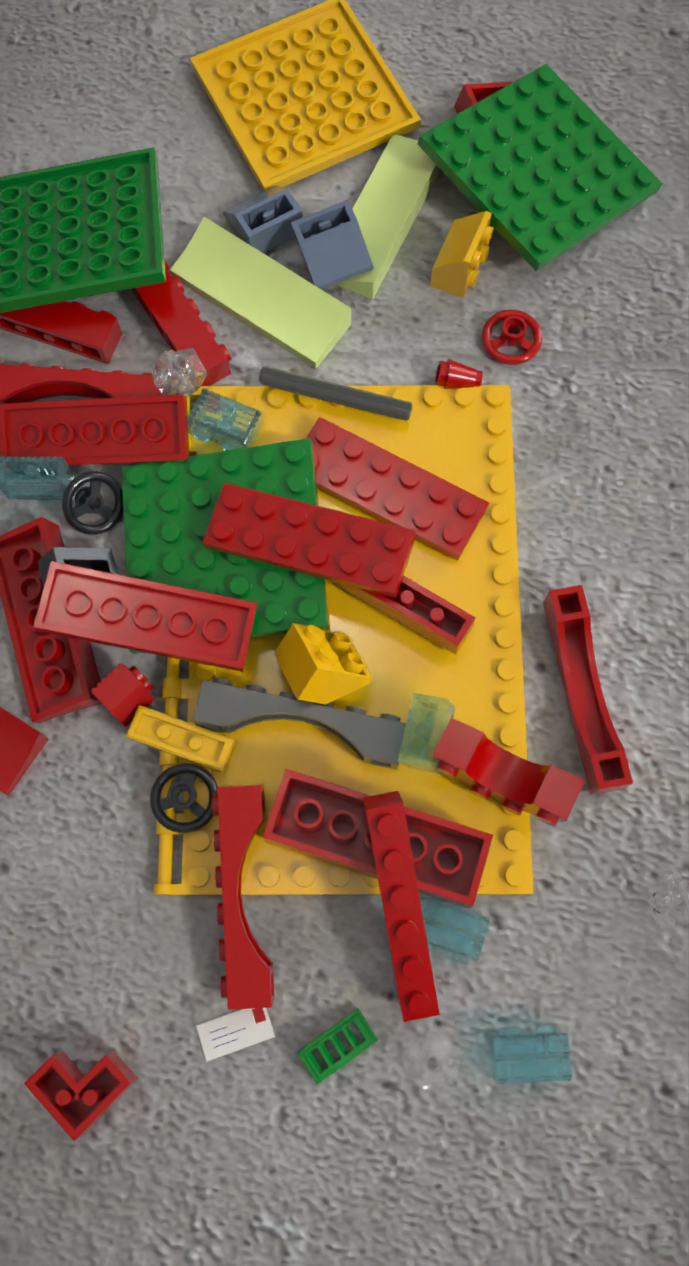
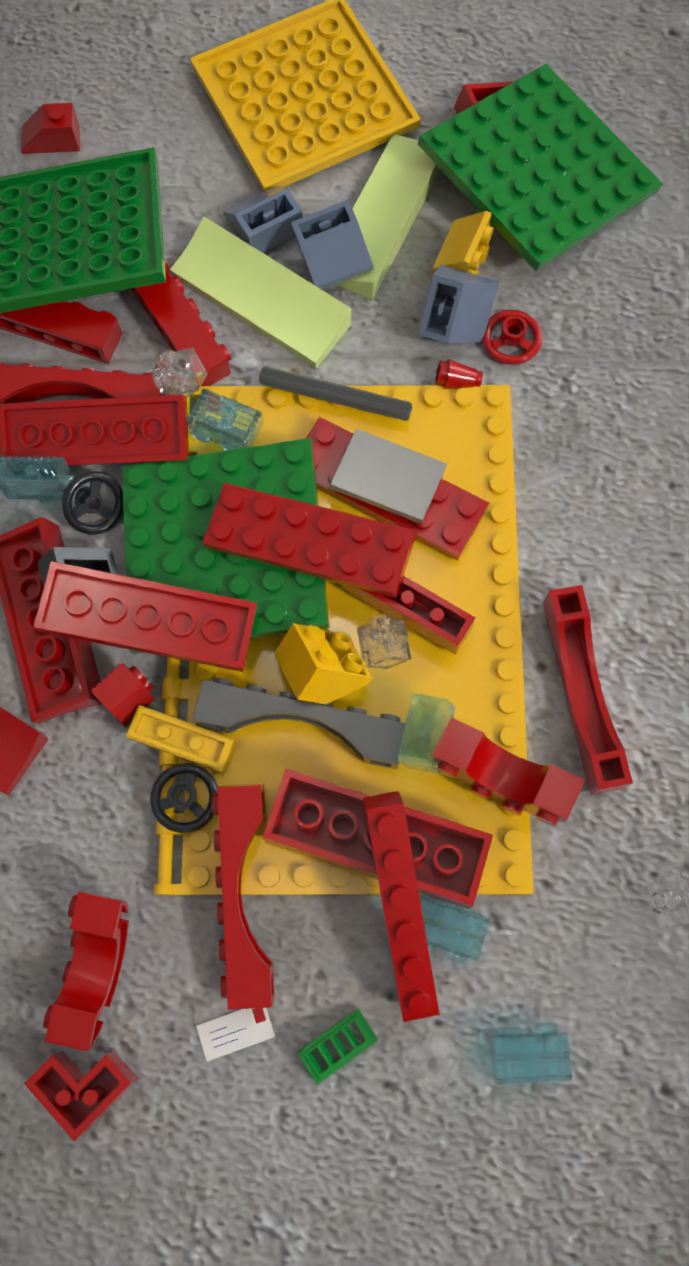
none -> red slope [21,103,80,154]
none -> red brick [43,891,129,1052]
none -> light grey tile [330,429,447,524]
none -> clear brick [357,614,412,669]
none -> sand blue slope [418,264,500,344]

